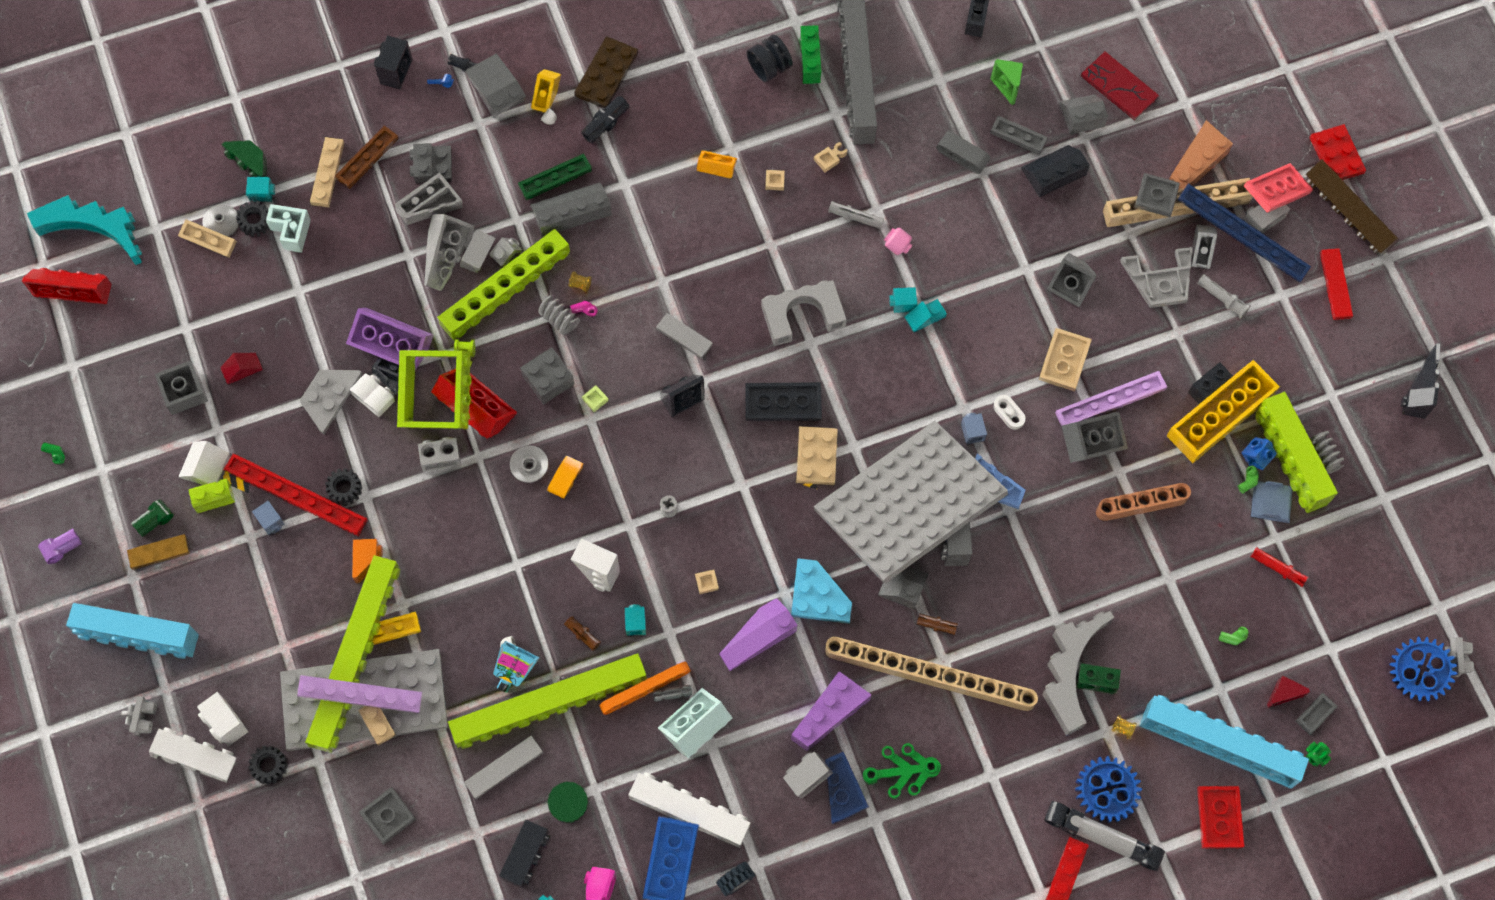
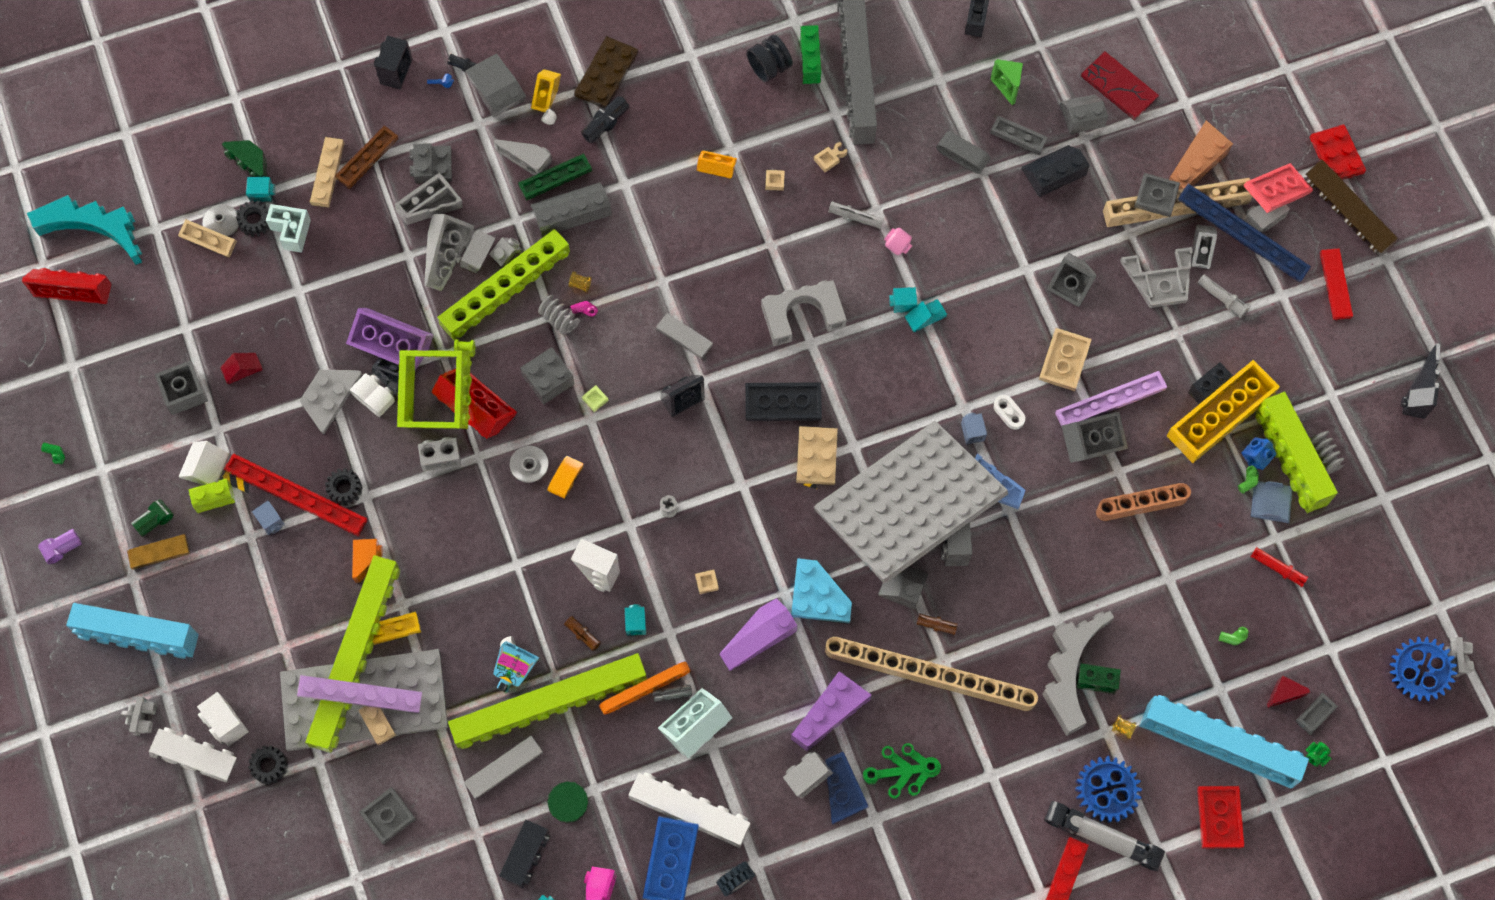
none -> light grey slope [494,139,552,175]

